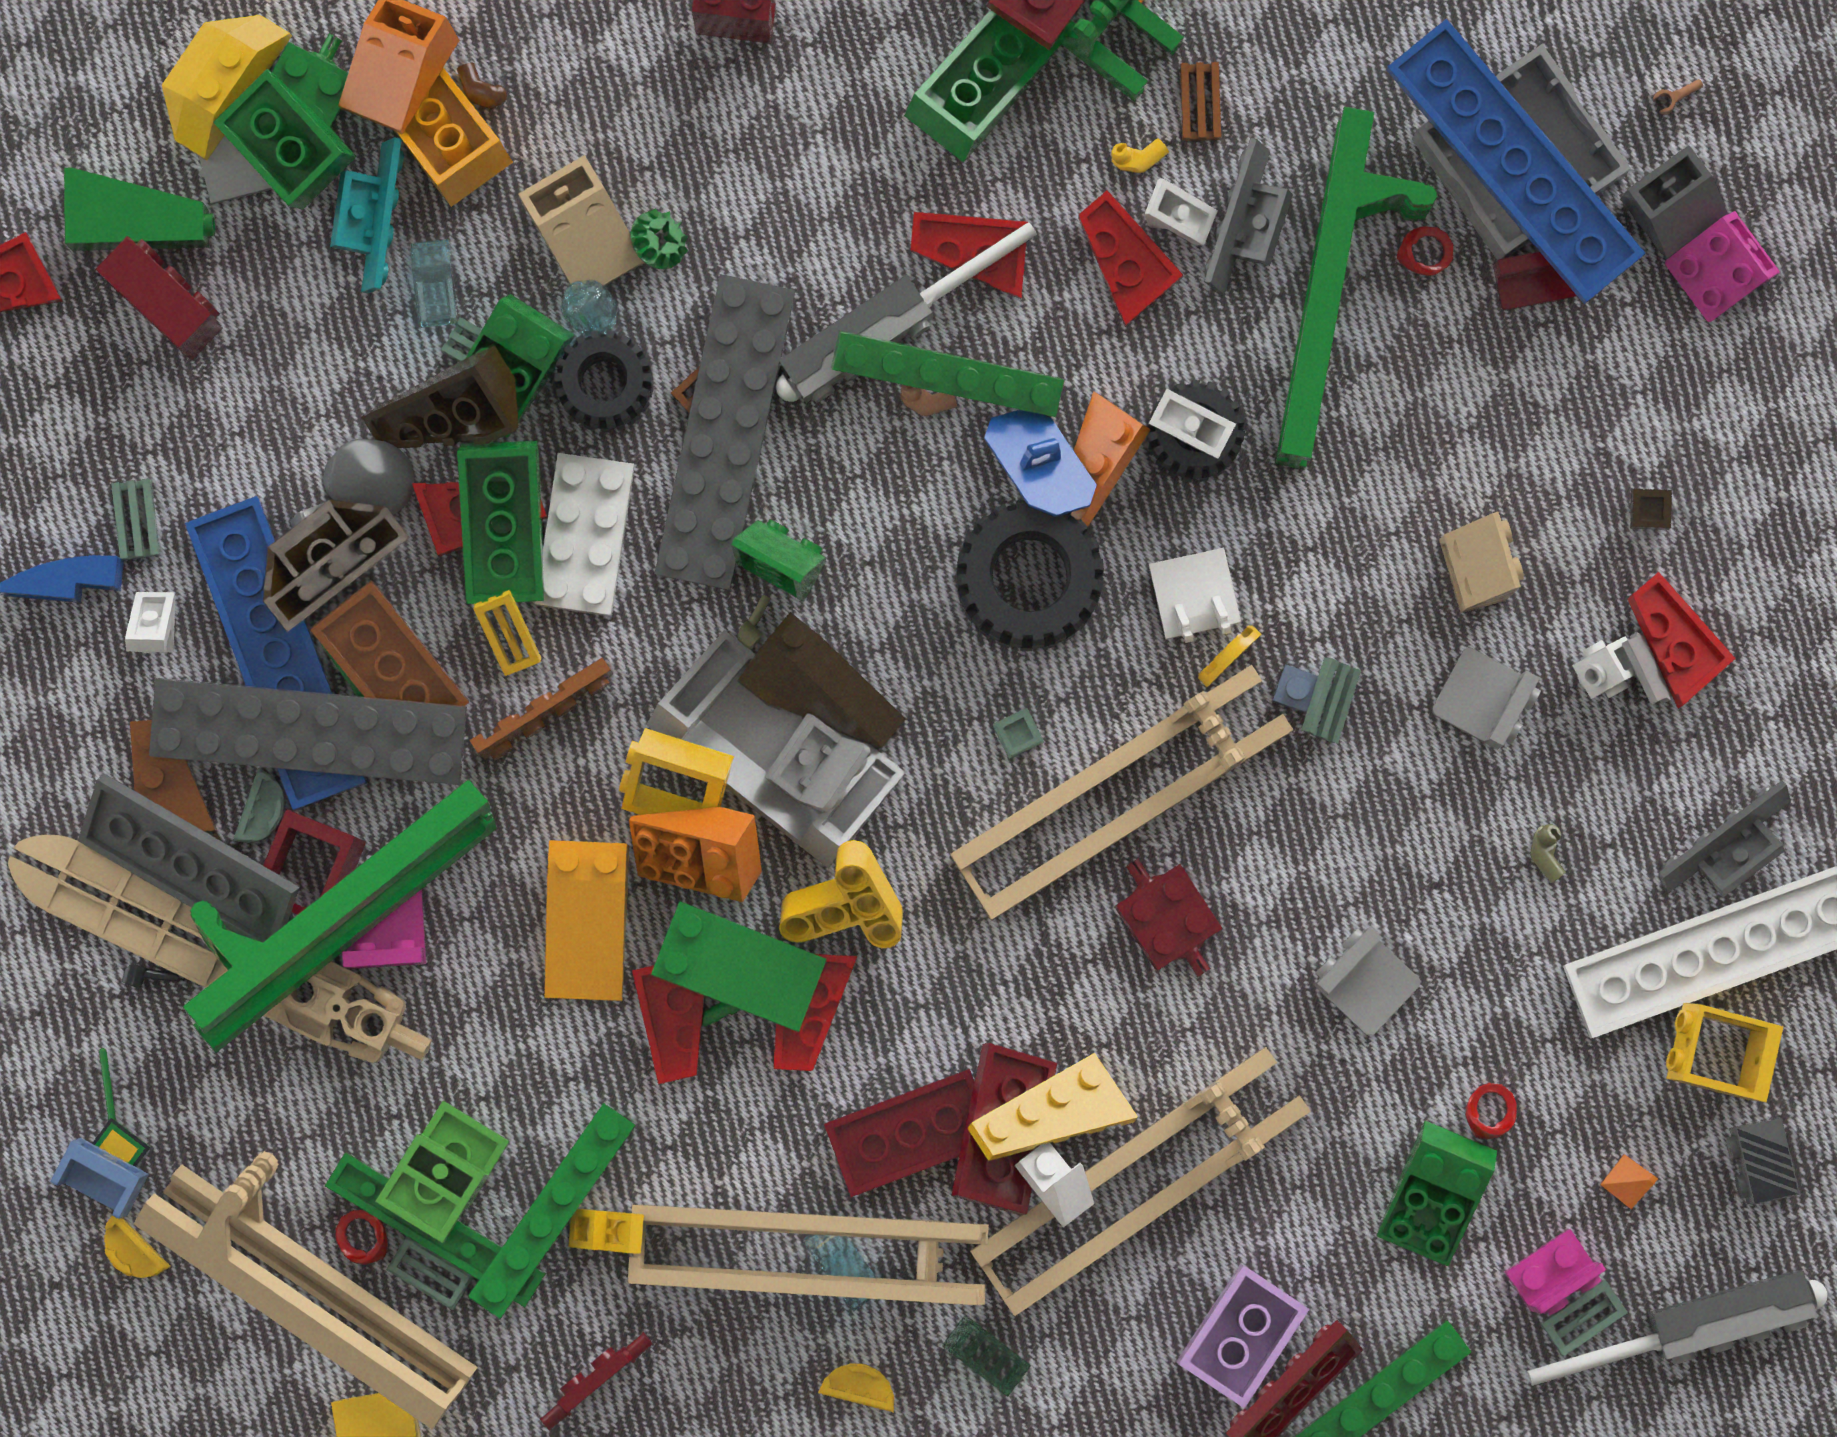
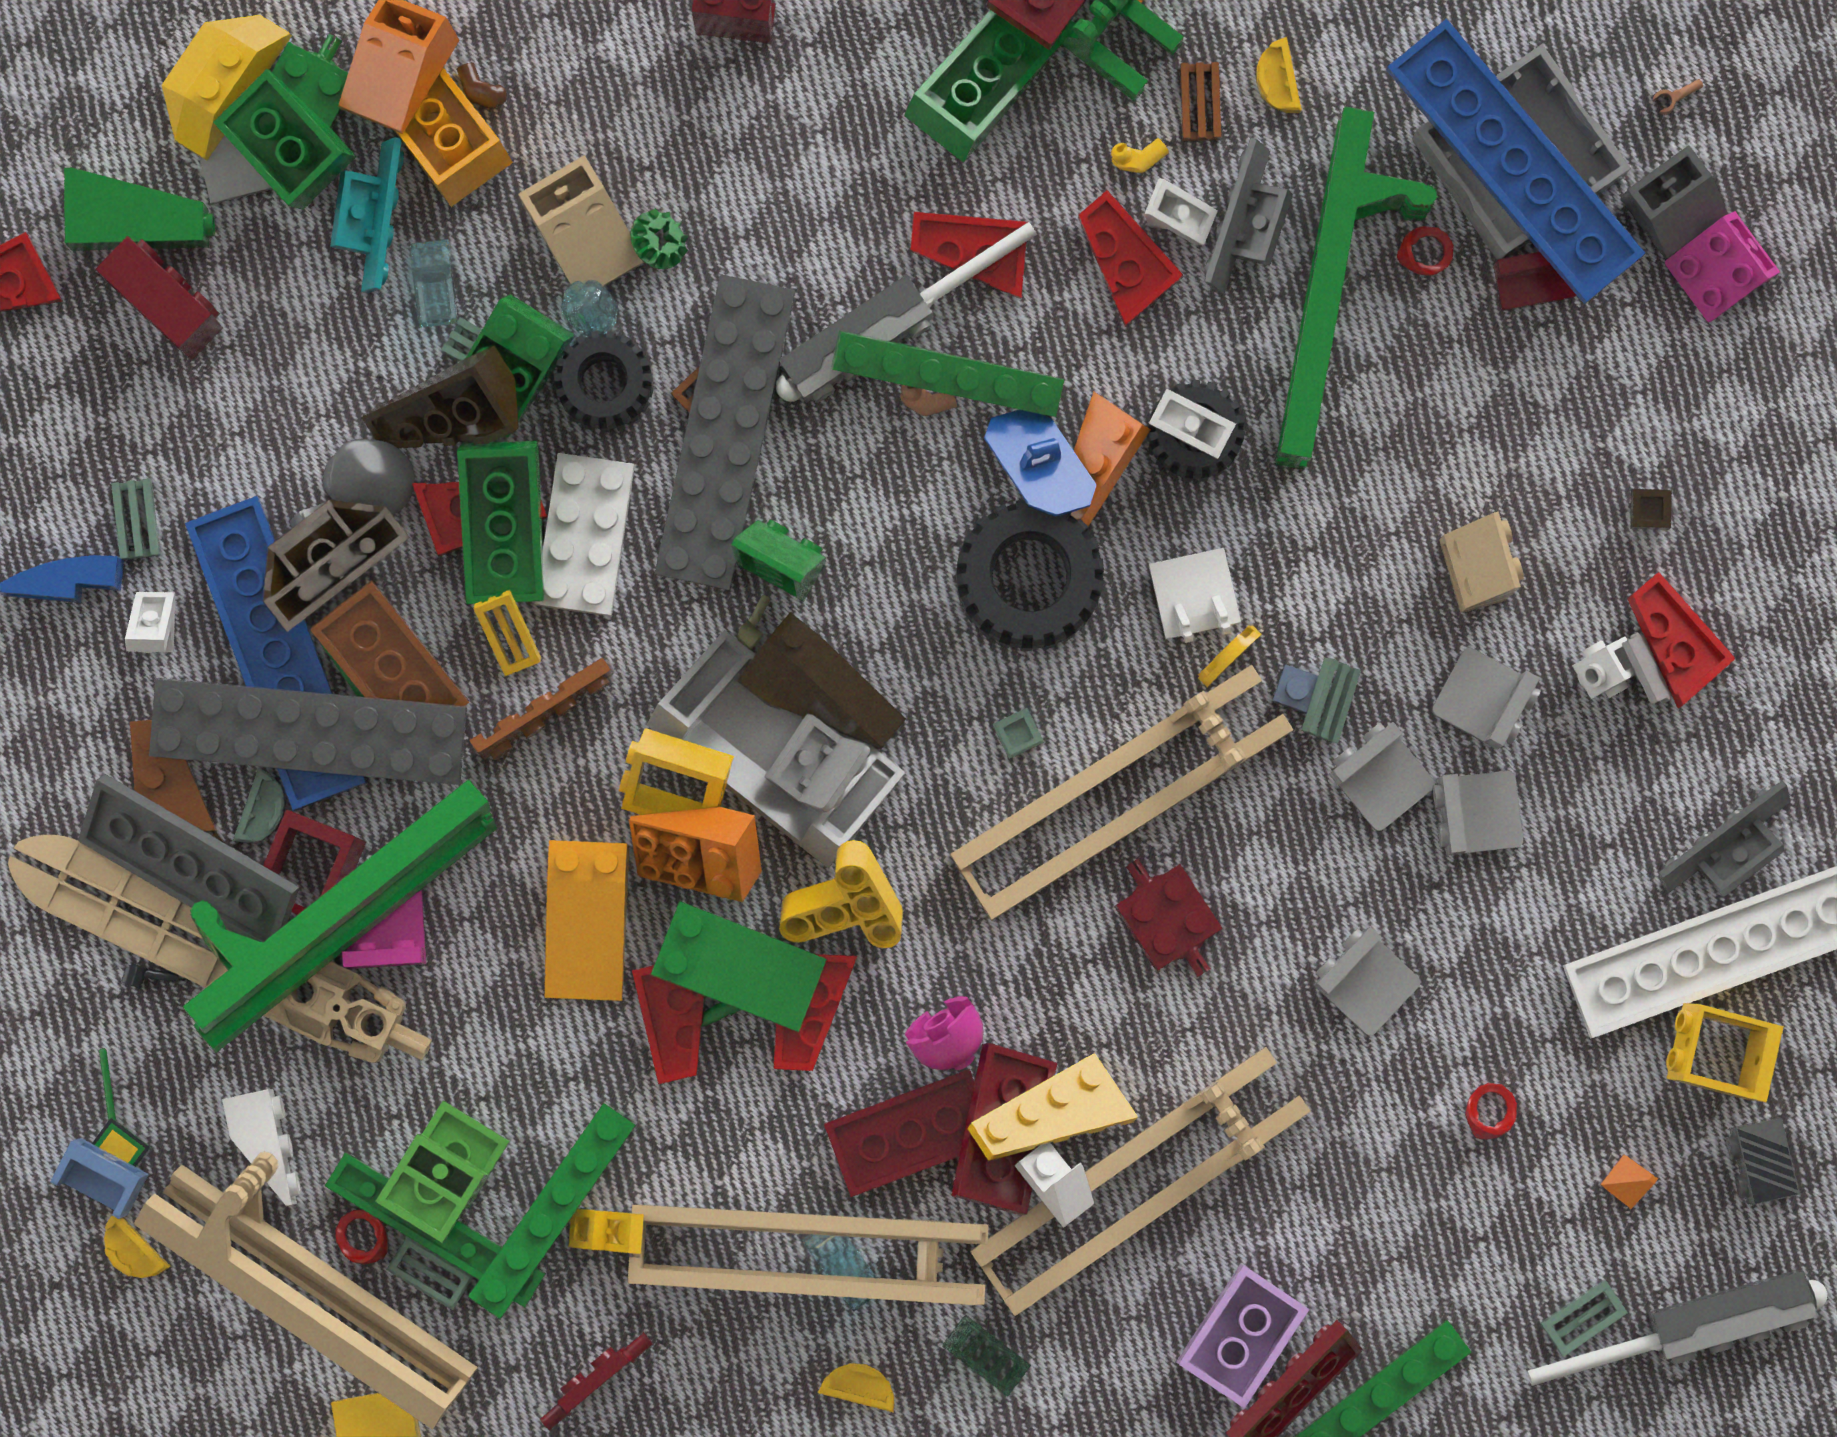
green slope [1376,1120,1497,1266] -> none
dark pink bracket [1504,1228,1606,1315] -> none
olive arm [1530,824,1566,883] -> none
none -> white slope [222,1089,301,1206]
none -> dark pink cylinder [905,996,984,1070]
none -> yellow tile [1256,37,1302,113]
none -> light grey bracket [1329,722,1435,831]
none -> light grey bracket [1433,771,1523,856]

